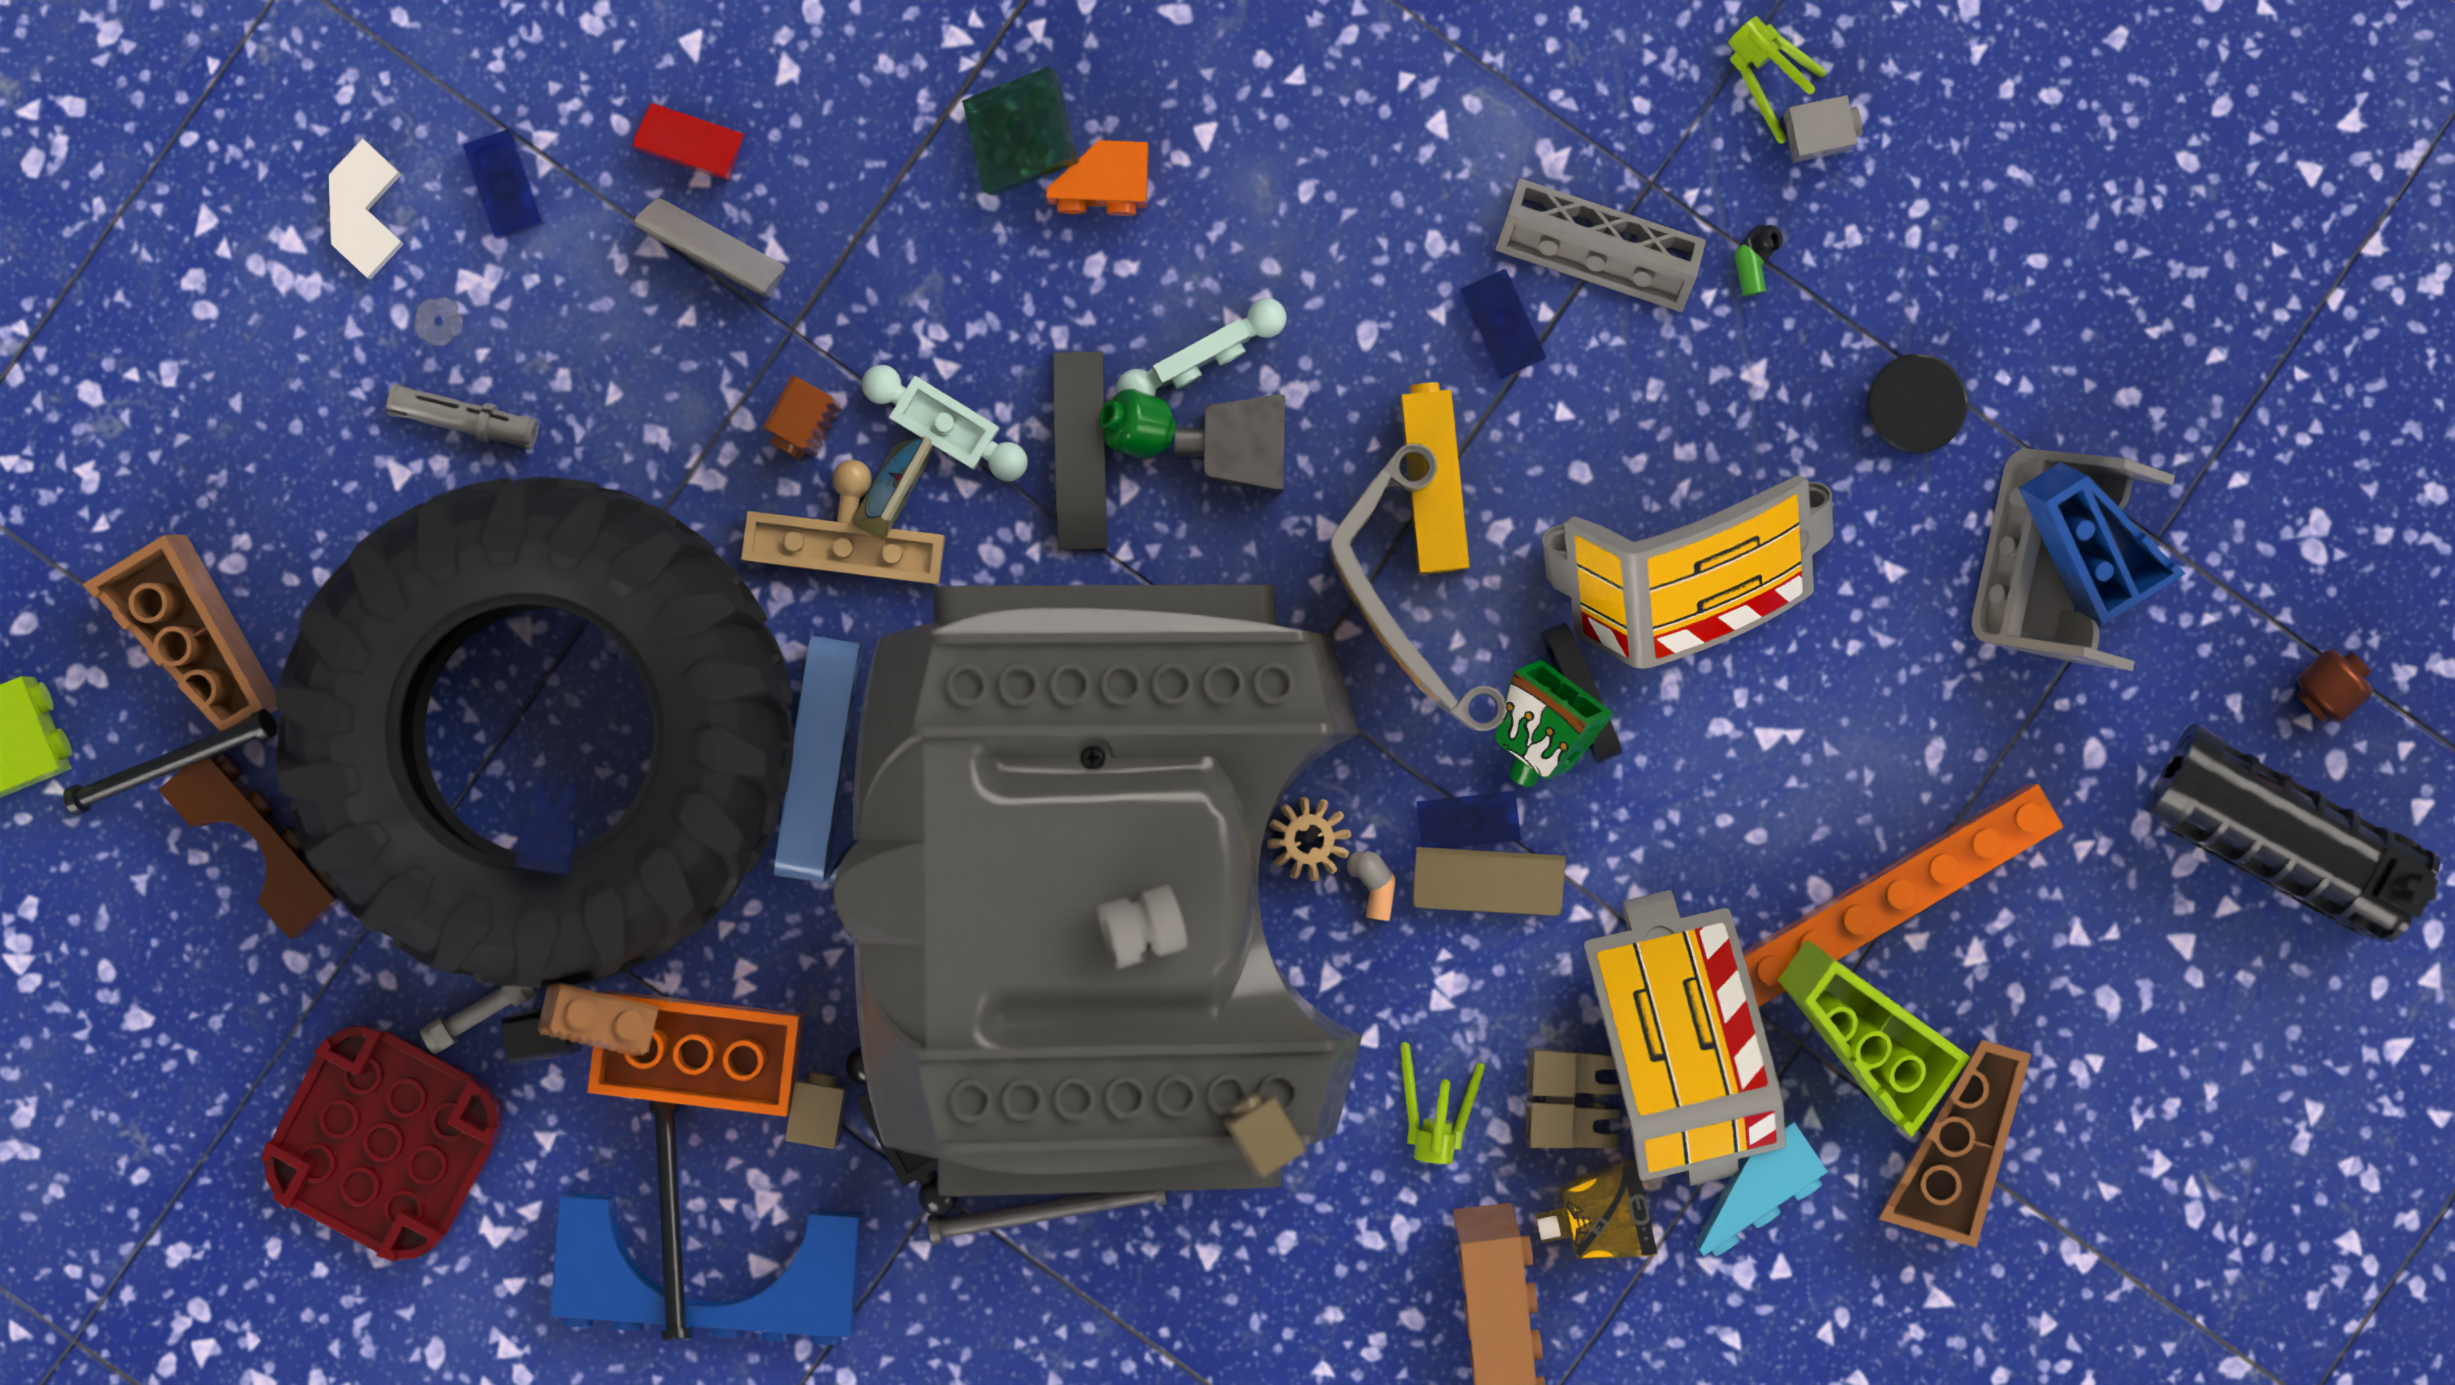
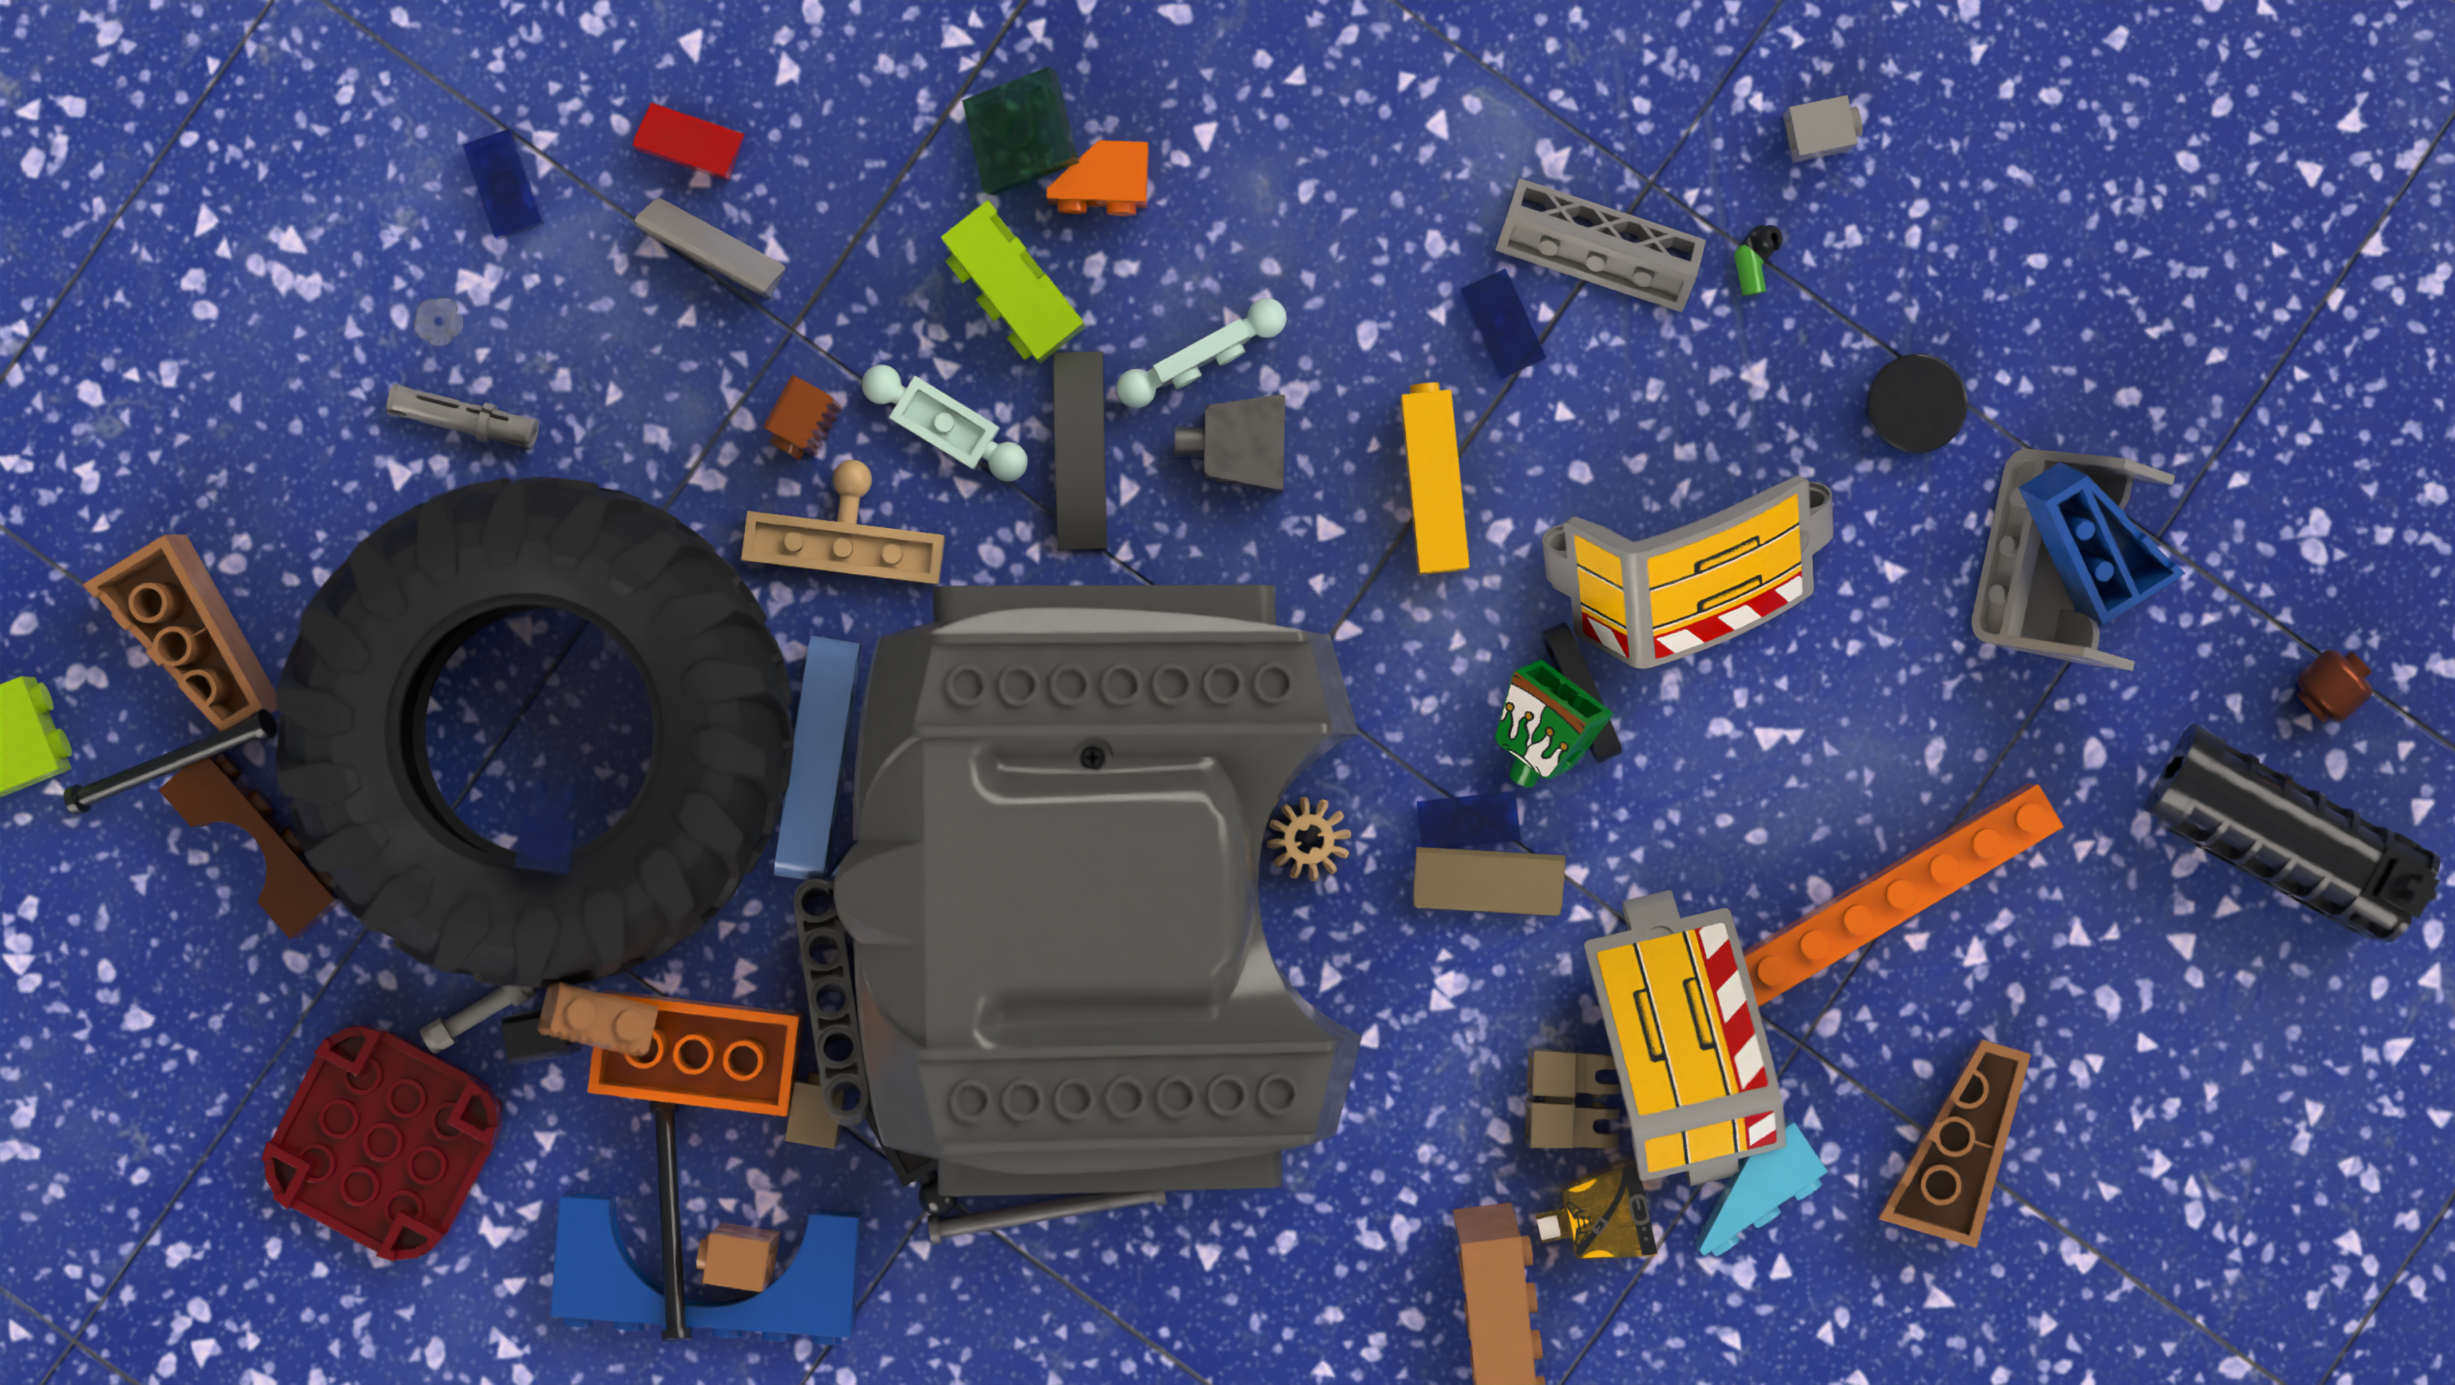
white tile [329,139,404,280] -> none
olive slope [852,437,933,540] -> none
light grey wheel [1097,884,1188,970] -> none
green head [1099,388,1176,460] -> none
dark tan brick [1223,1092,1307,1178] -> none
light grey panel [1329,443,1506,731] -> none
arm [1347,851,1396,921] -> none
lime plant [1400,1042,1485,1164] -> none
lime plant [1728,16,1826,144] -> none
lime wedge [1778,940,1971,1138] -> none
none -> medium nougat brick [696,1223,781,1292]
none -> dark grey beam [794,879,870,1126]
none -> lime wedge [941,200,1086,364]

